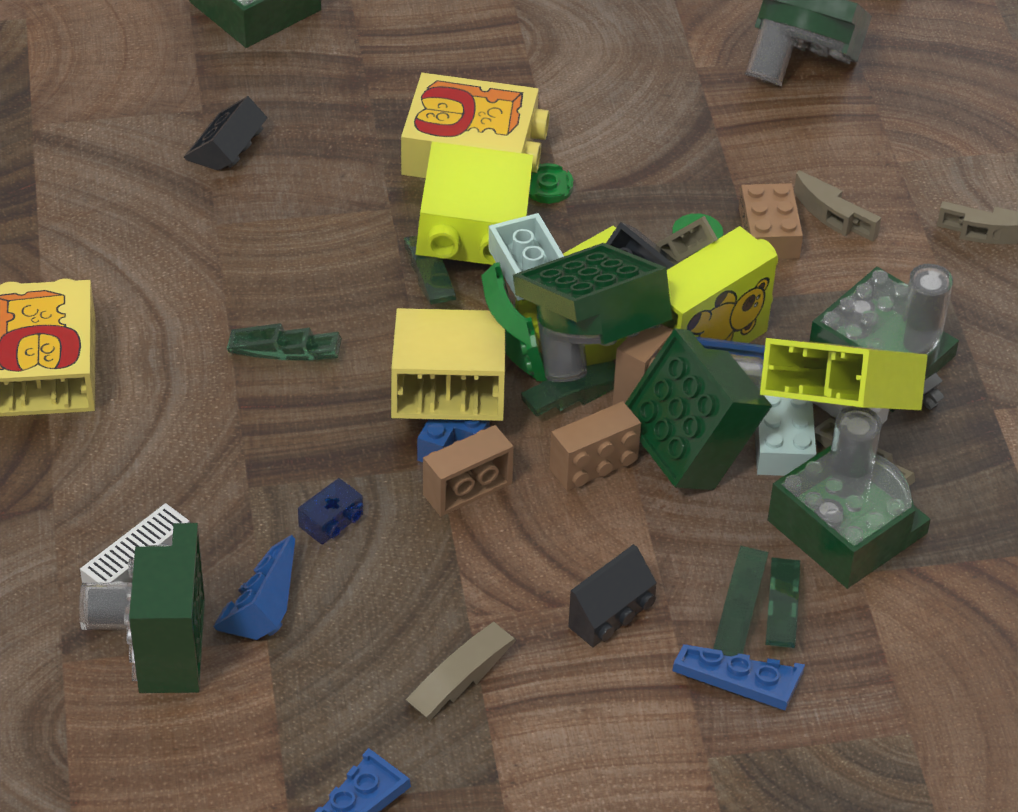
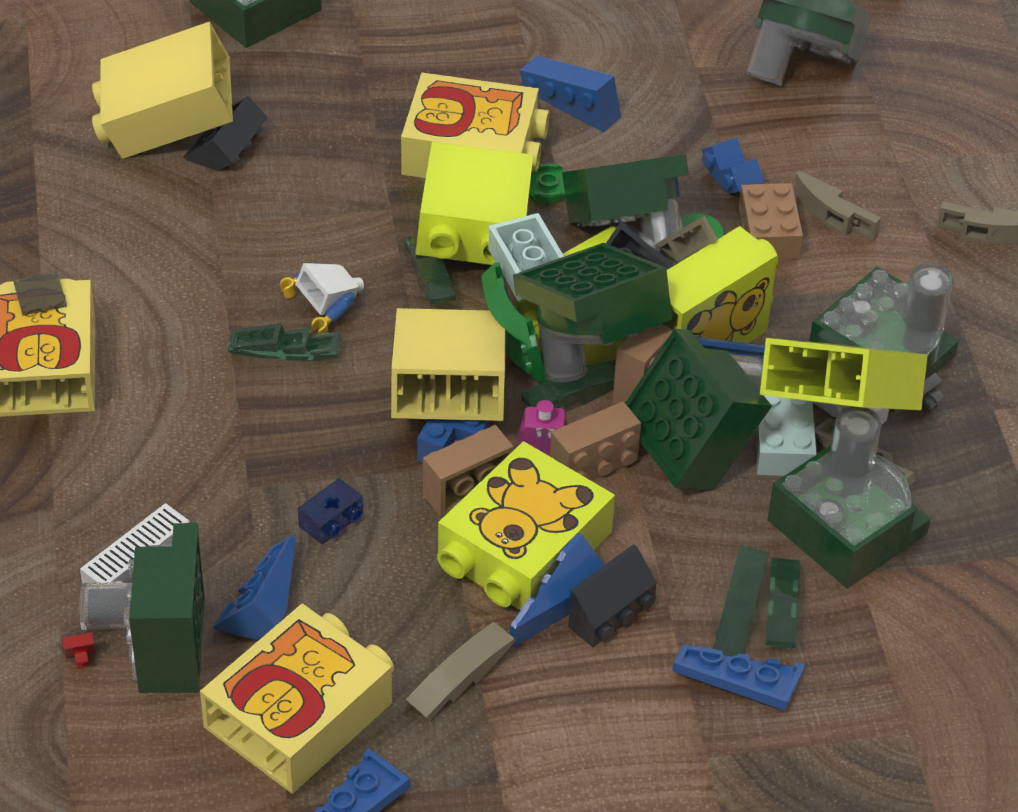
none -> clear smoke piece [13,271,67,316]
none -> red tile [62,632,95,669]
none -> light yellow brick [92,22,233,159]
none -> light yellow brick [200,604,394,794]
none -> white torso [280,263,364,338]
none -> neon yellow brick [437,441,615,611]
none -> blue wedge [510,533,604,647]
none -> dark pink torso [517,400,568,456]
none -> blue wedge [520,56,621,132]
none -> dark green piece [562,154,689,262]
none -> blue brick [701,137,764,194]

